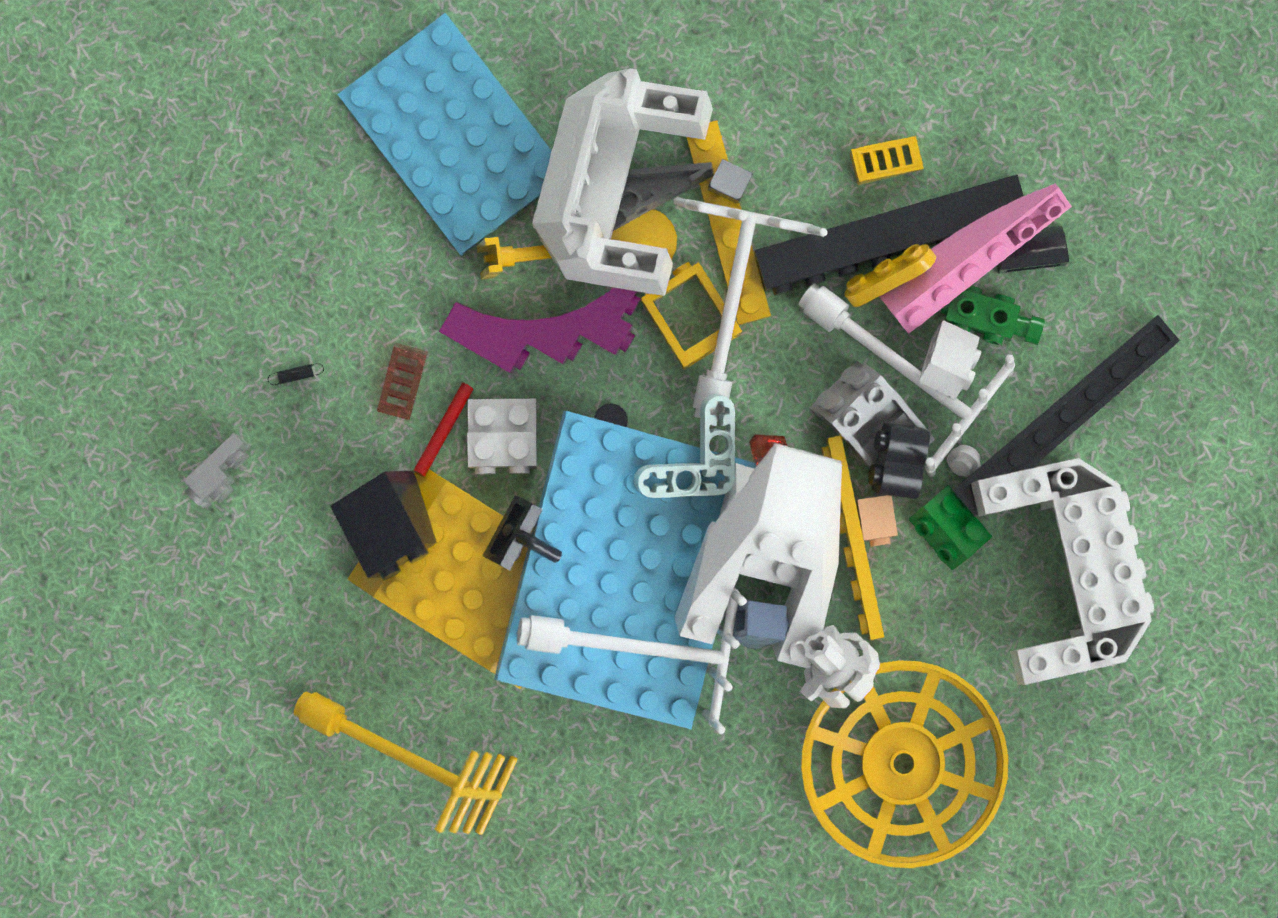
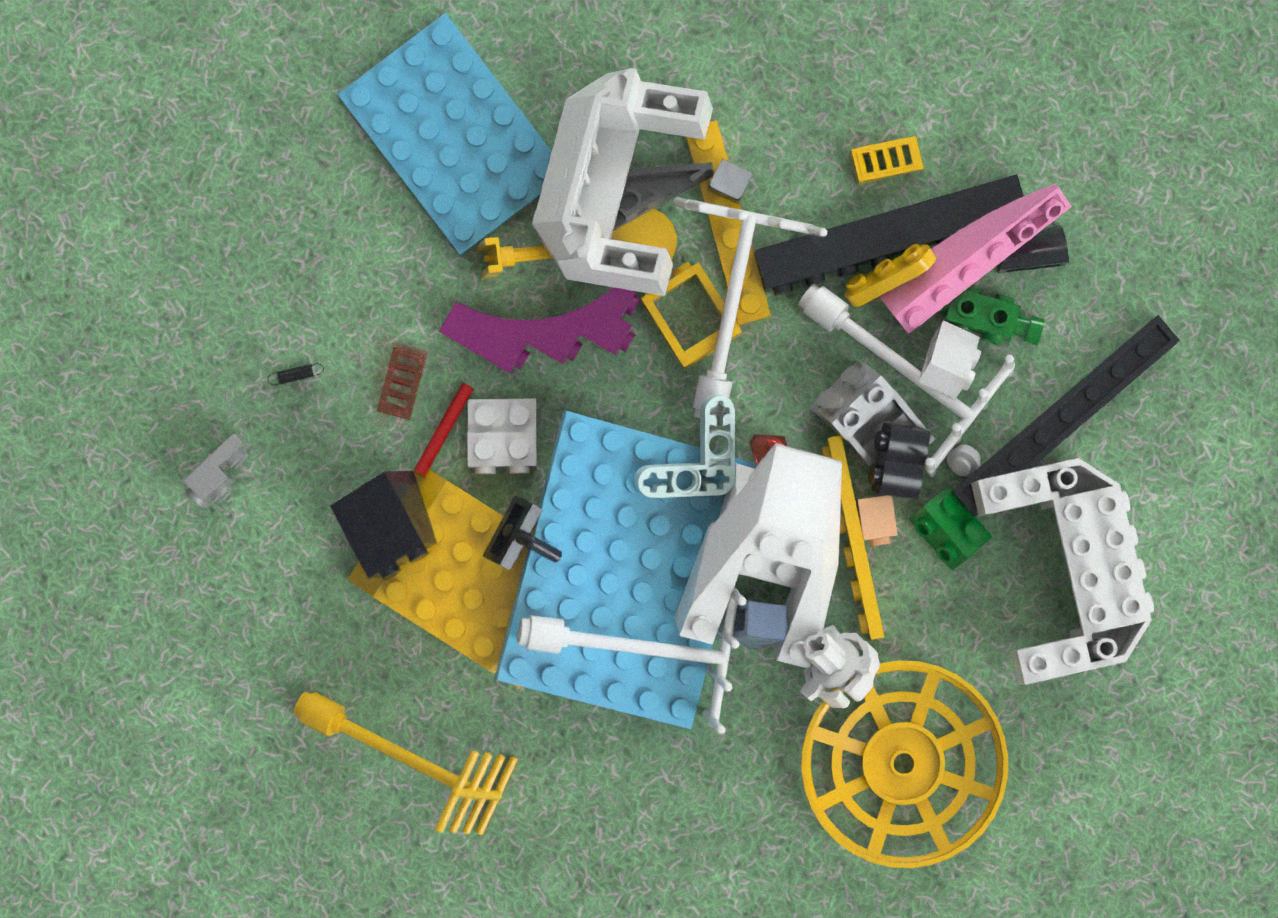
black plate [594,404,628,427] -> none

